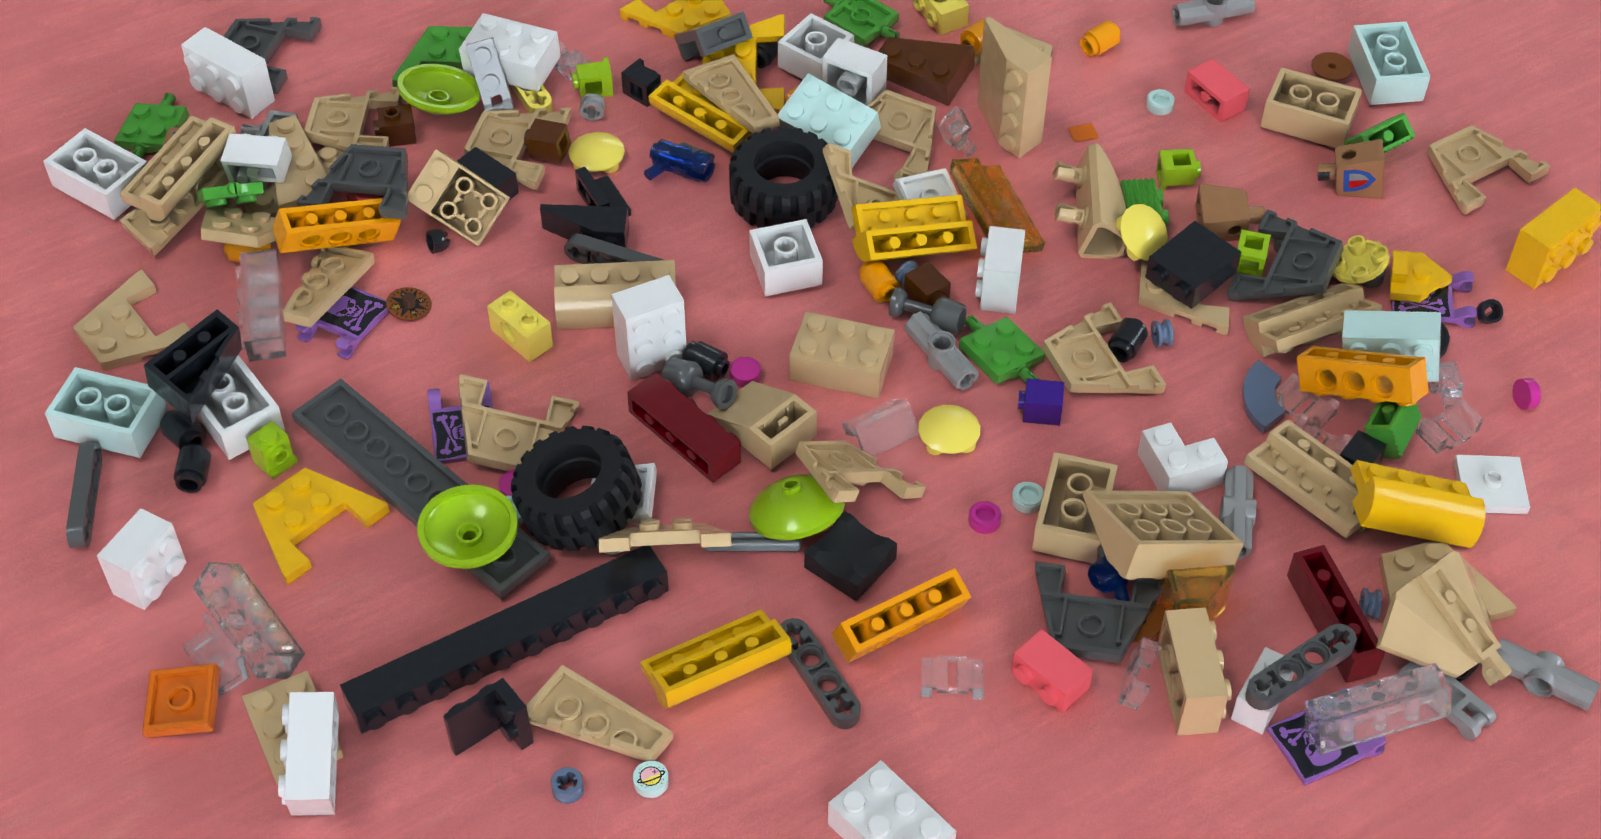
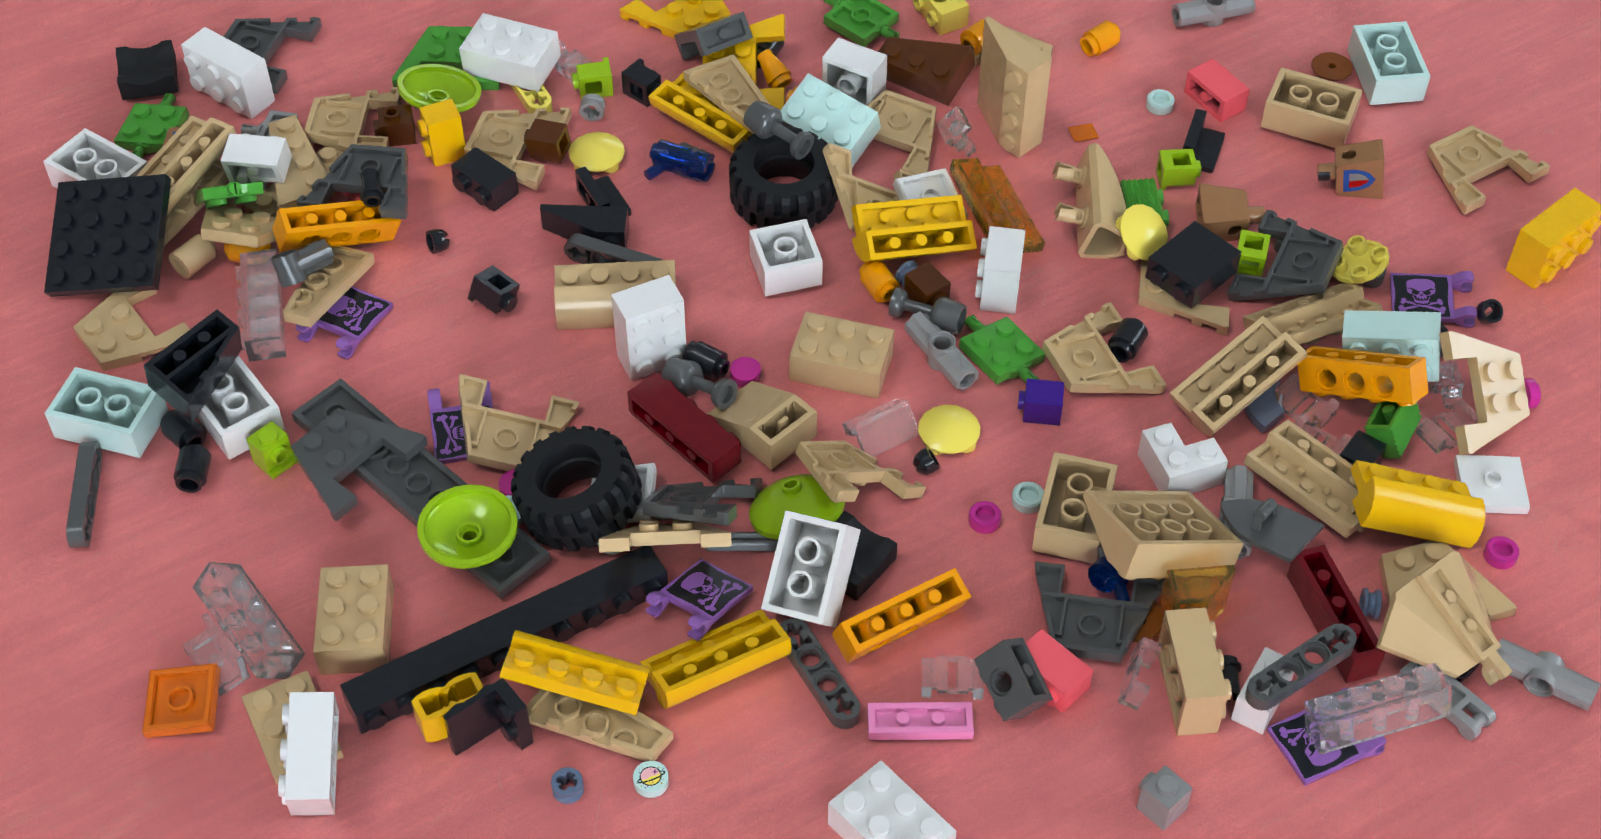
white brick [97,508,187,610] -> none
yellow wing [252,467,390,585] -> none
piece [386,287,432,321] -> none
tan slope [408,149,510,246] -> none
plate [466,37,515,111] -> none
light yellow brick [487,290,553,362] -> none
white brick [778,13,854,80] -> none
sand blue bush [1151,319,1174,348] -> none
bright green brick [1344,113,1415,153] -> none
yellow plate [1389,250,1453,303] -> none
none -> black plate [44,174,171,297]
none -> black brick [116,40,179,100]
none -> tan brick [169,234,217,278]
none -> dark grey piece [271,239,334,287]
none -> dark grey wing [291,408,428,522]
none -> tan brick [313,564,394,675]
none -> black pin [360,168,384,207]
none -> yellow brick [411,672,484,742]
none -> yellow brick [417,98,465,167]
none -> black brick [467,265,520,314]
none -> yellow brick [500,630,650,715]
none -> dark grey wing [642,478,763,525]
none -> medium lavender flag [645,559,753,641]
none -> dark grey piece [743,100,814,160]
none -> light orange cone [756,49,793,88]
none -> white brick [761,511,861,628]
none -> bright pink plate [867,702,974,740]
none -> black hinge [913,446,940,475]
none -> dark grey brick [974,637,1053,721]
none -> light grey brick [1136,765,1193,831]
none -> tan brick [1170,316,1308,436]
none -> black panel [1183,109,1225,173]
none -> dark grey shield [1220,498,1324,563]
none -> black pin [1222,655,1242,702]
none -> tan wing [1439,331,1530,455]
none -> dark pink tile [1483,536,1519,569]

